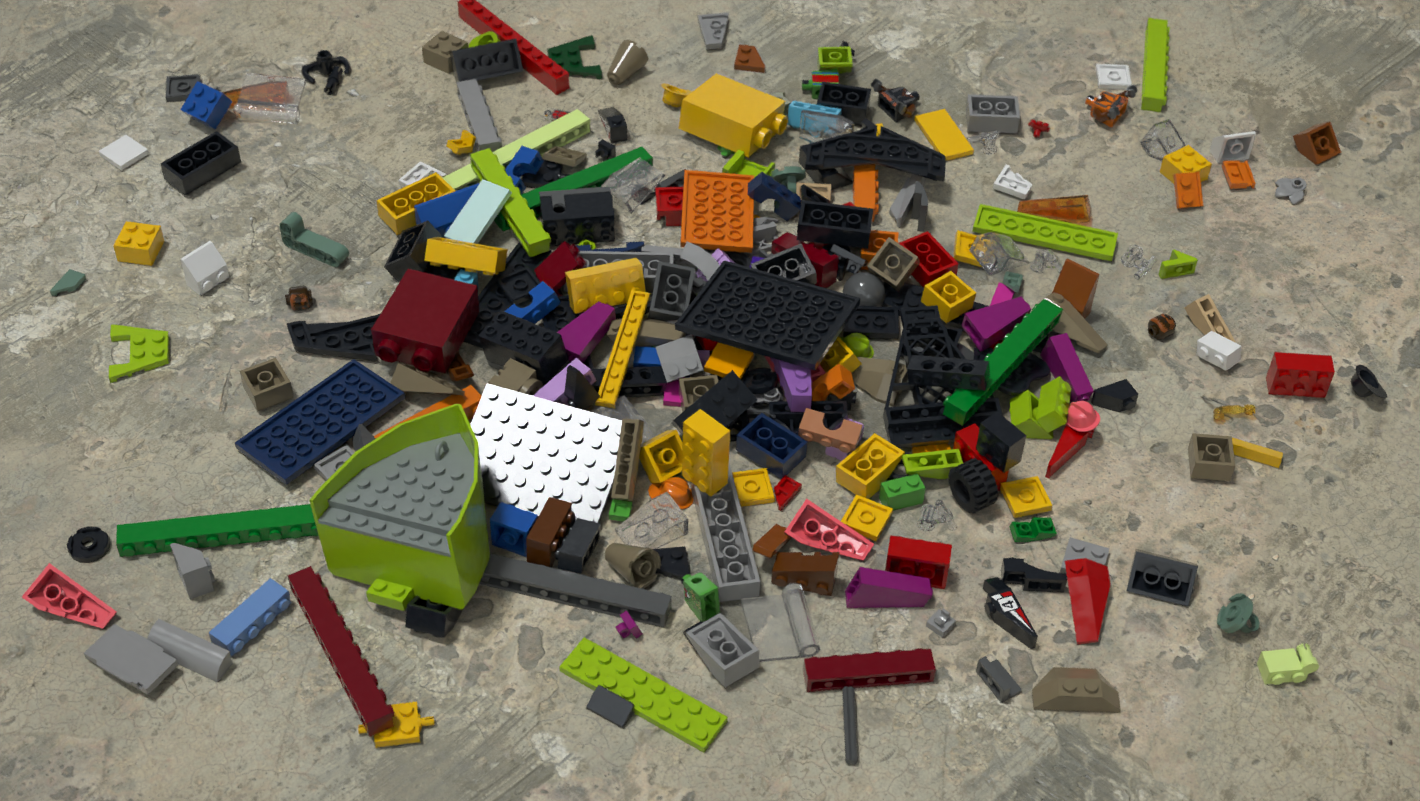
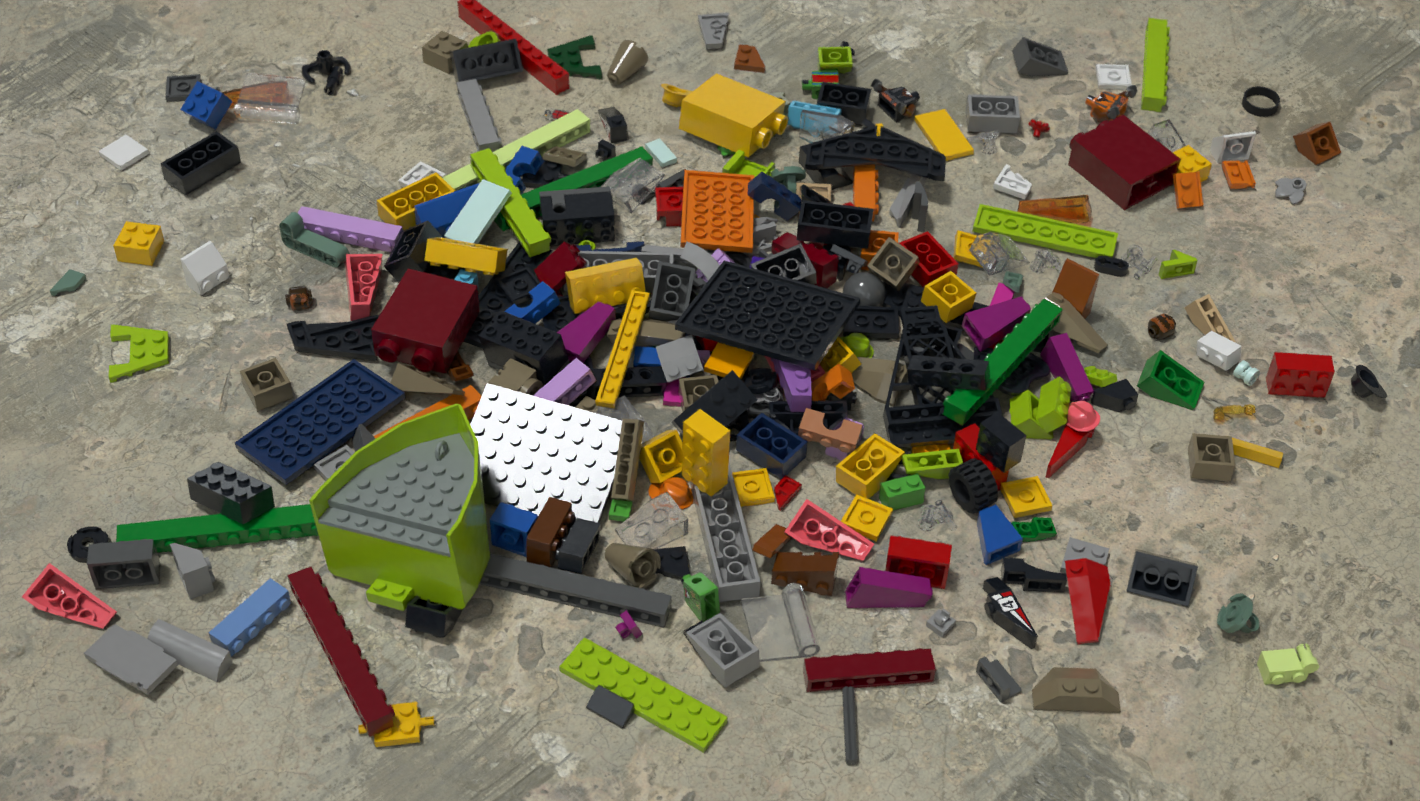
yellow bracket [446,130,476,155] -> none
black slope [564,365,600,411] -> none
none -> dark grey brick [87,539,161,590]
none -> black brick [187,462,275,524]
none -> lavender brick [298,206,403,252]
none -> coral wedge [345,254,383,321]
none -> light aqua tile [645,138,677,168]
none -> blue slope [977,505,1023,565]
none -> dark grey slope [1012,37,1069,77]
none -> dark red brick [1068,115,1181,210]
none -> lime plate [1084,366,1117,387]
none -> black beam [1094,256,1129,277]
none -> green slope [1137,350,1205,410]
none -> light aqua wheel [1233,360,1260,386]
none -> black tyre [1242,86,1280,117]

